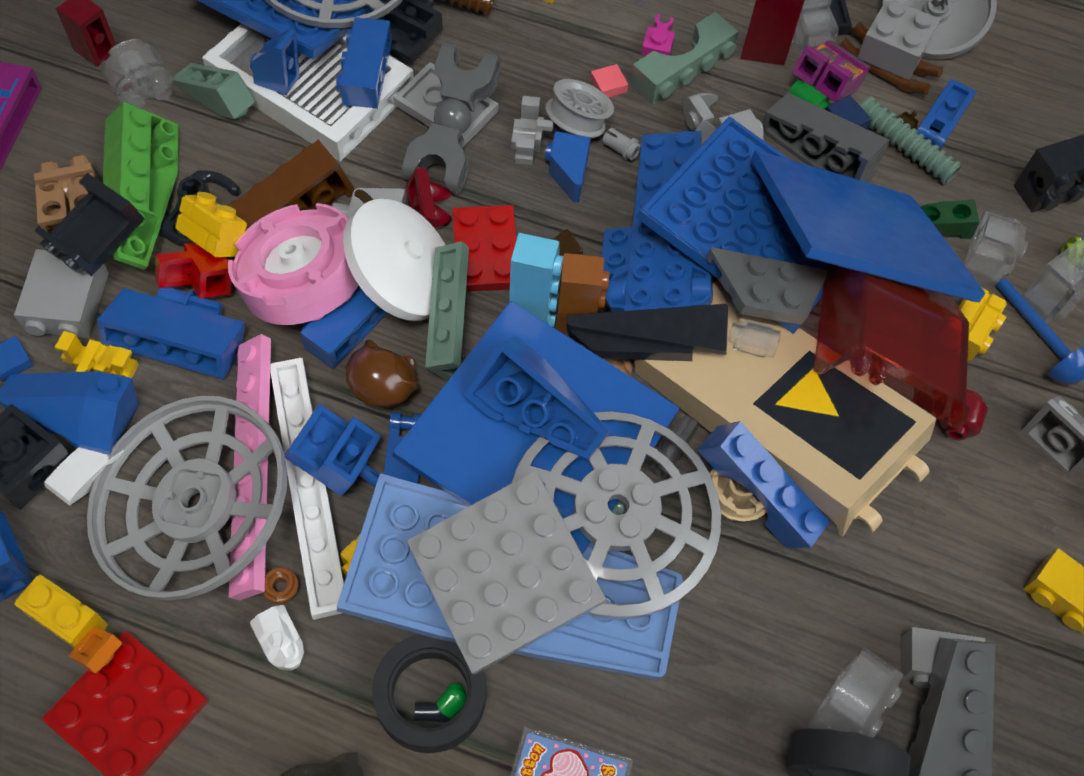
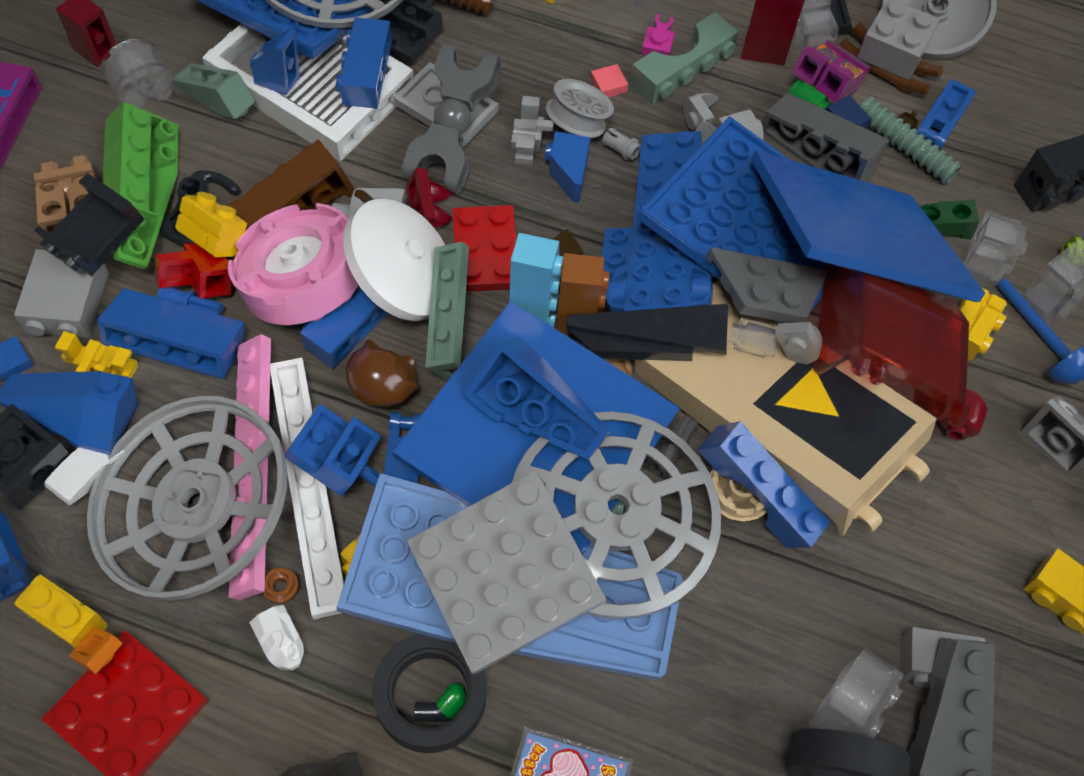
none -> light grey plate [775,322,822,364]

